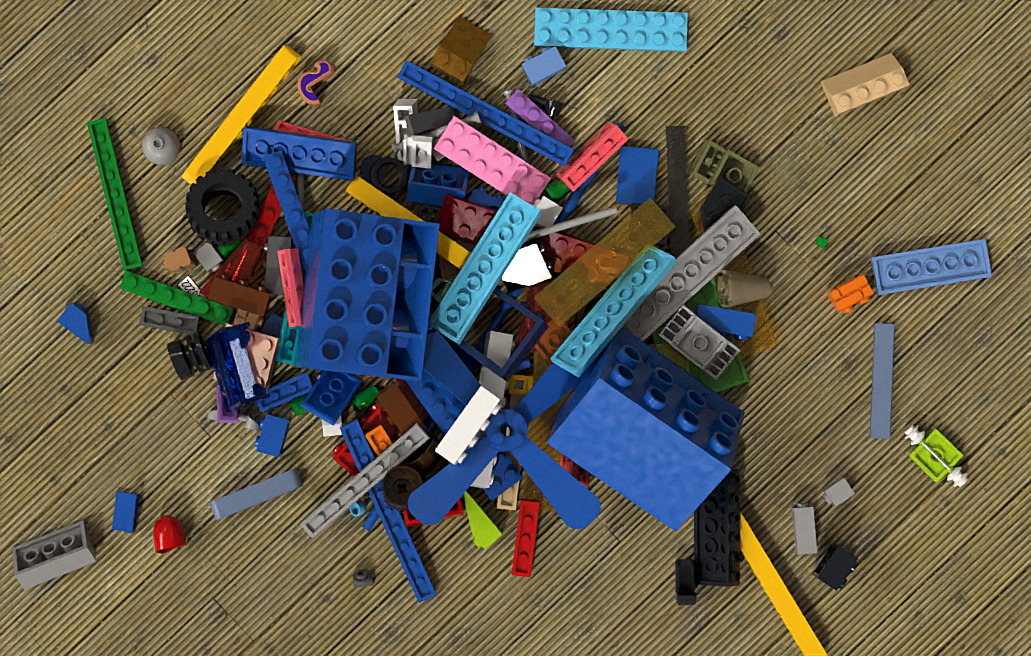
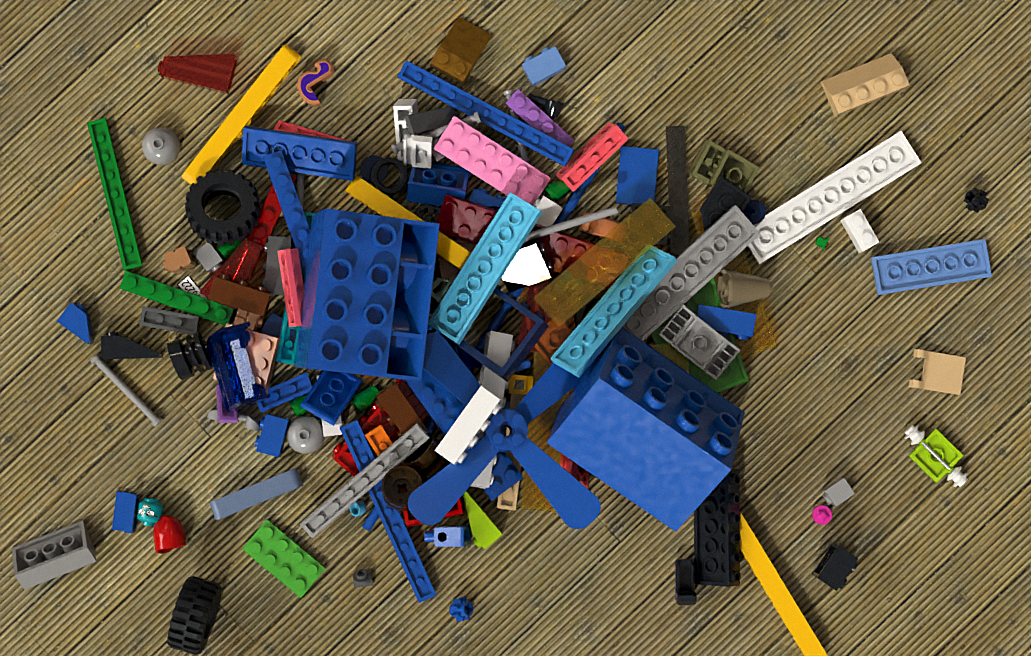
red plate [511,499,540,577] -> none
medium azure plate [534,8,688,52] -> none
light grey brick [791,503,817,555] -> none
orange brick [827,274,874,314] -> none
sand blue tile [869,323,895,439] -> none
none -> light grey bar [90,354,163,427]
none -> black slope [101,332,163,360]
none -> teal head [137,497,164,526]
none -> clear red slope [158,54,238,95]
none -> black tyre [167,576,222,655]
none -> bright green plate [242,519,326,598]
none -> light grey cylinder [287,416,325,454]
none -> torso [424,524,471,547]
none -> blue gear [449,597,473,622]
none -> nougat animal [578,213,628,244]
none -> dark blue piece [742,200,766,225]
none -> white plate [747,131,921,264]
none -> dark pink tile [812,505,832,525]
none -> white brick [840,209,879,253]
none -> tan flag [908,349,966,395]
none -> black gear [964,188,989,213]

